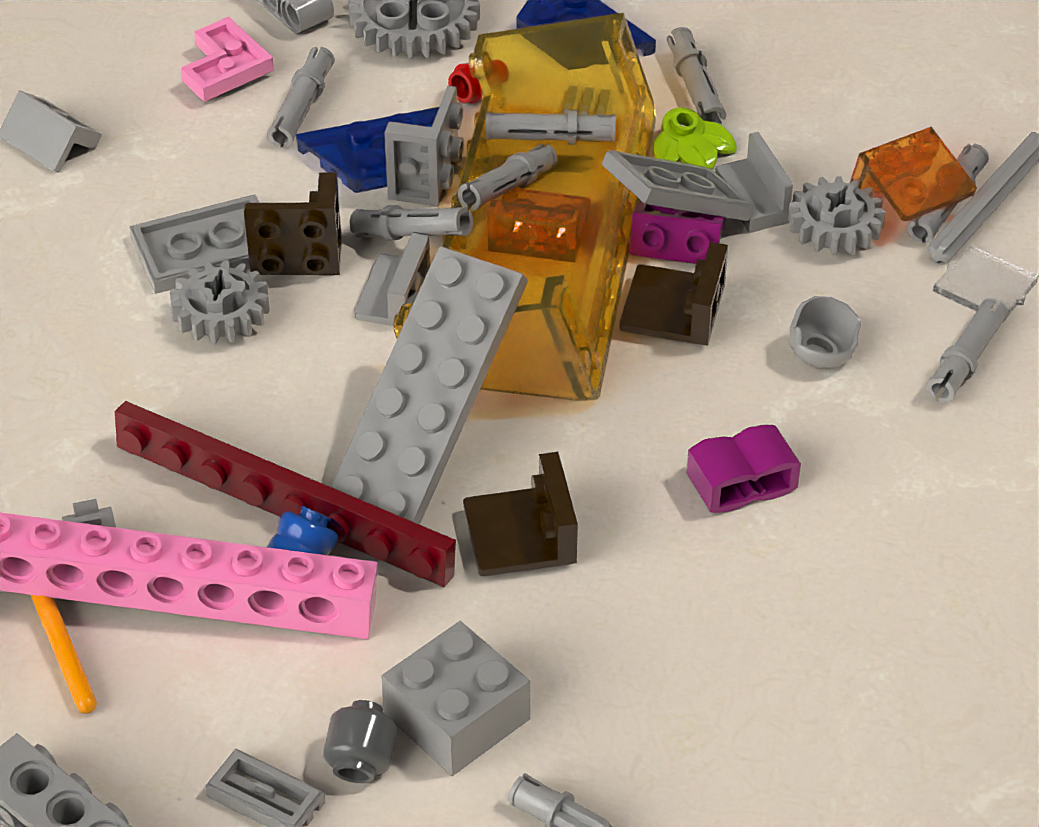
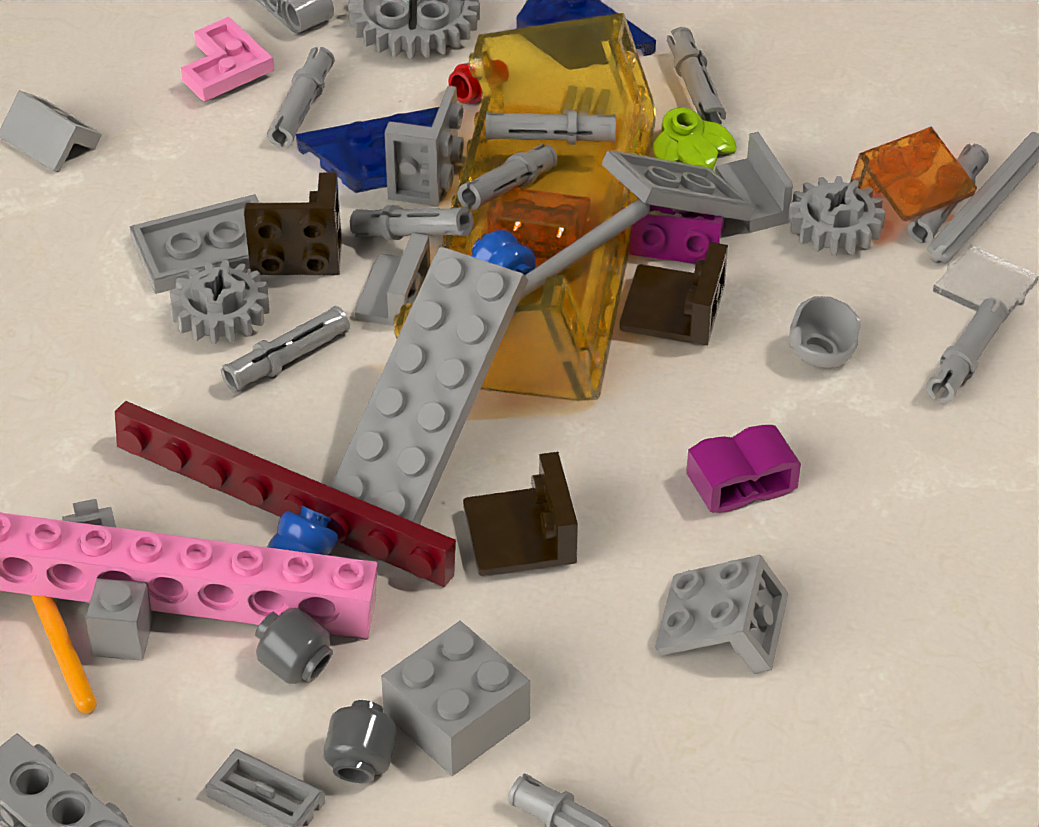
none -> light grey brick [85,578,153,661]
none -> light grey pin [221,306,350,392]
none -> dark grey head [255,608,333,684]
none -> blue piece [471,229,536,276]
none -> light grey piece [520,199,650,300]
none -> light grey bracket [655,555,788,674]

